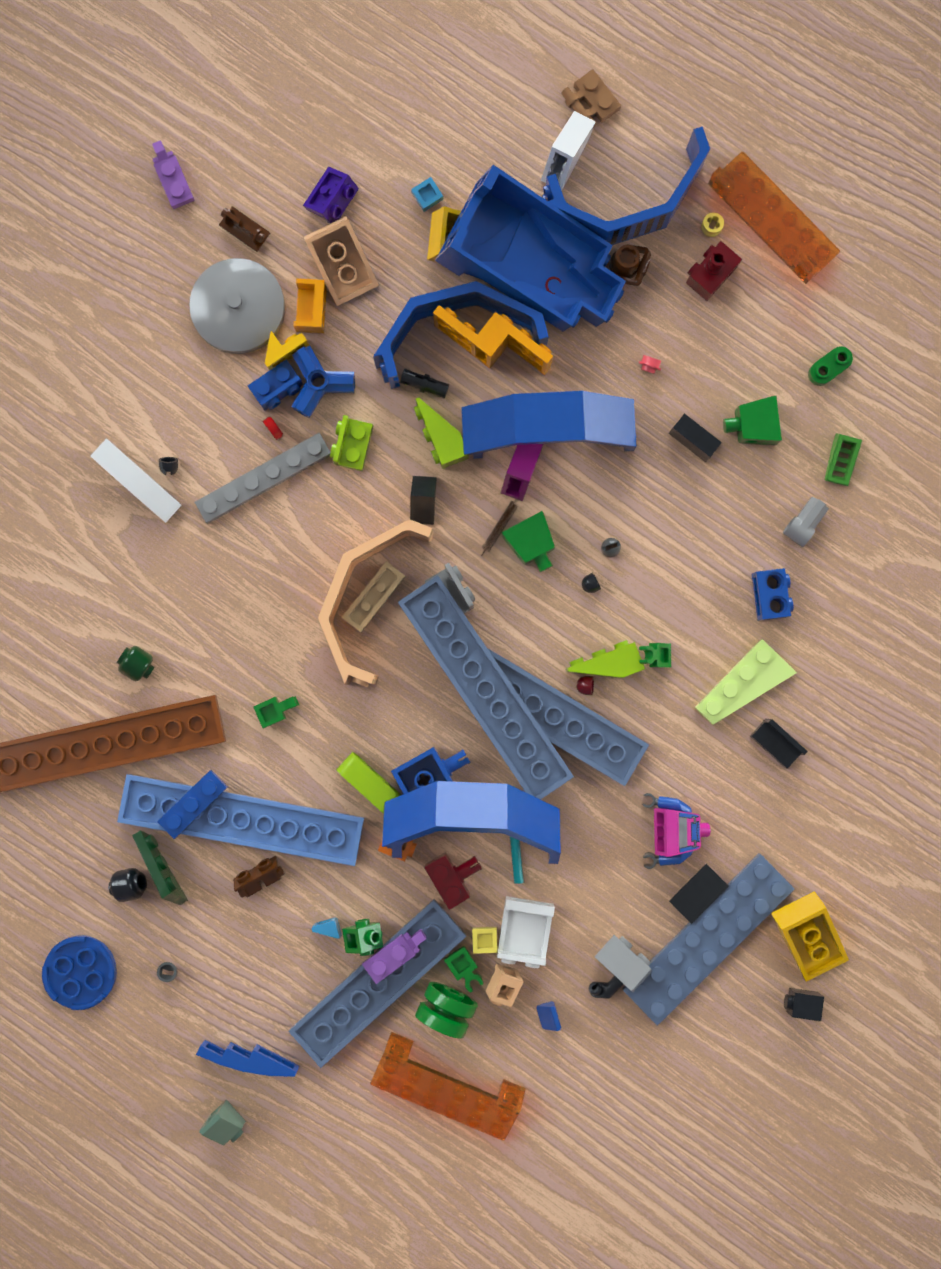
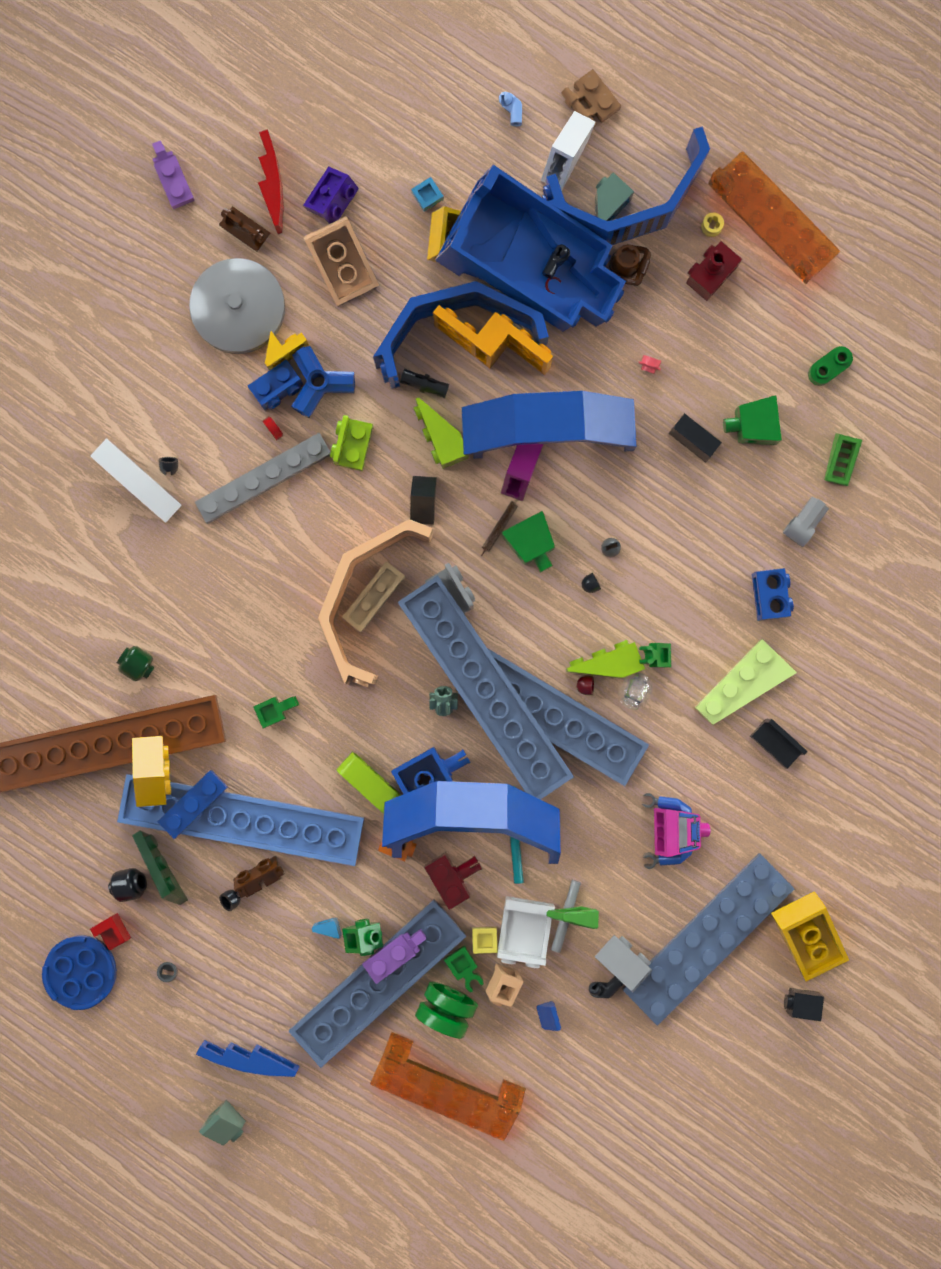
light orange panel [293,279,327,333] -> none
black piece [669,864,729,924] -> none
none -> red panel [90,913,131,950]
none -> yellow brick [132,736,171,807]
none -> black hinge [219,890,241,911]
none -> red slope [258,129,284,234]
none -> sand green gear [429,686,458,716]
none -> light blue arm [499,92,522,127]
none -> black arm [542,244,570,279]
none -> bright green slope [546,906,599,929]
none -> light grey bar [551,880,581,953]
none -> sand green slope [595,172,634,221]
none -> clear head [618,673,653,710]

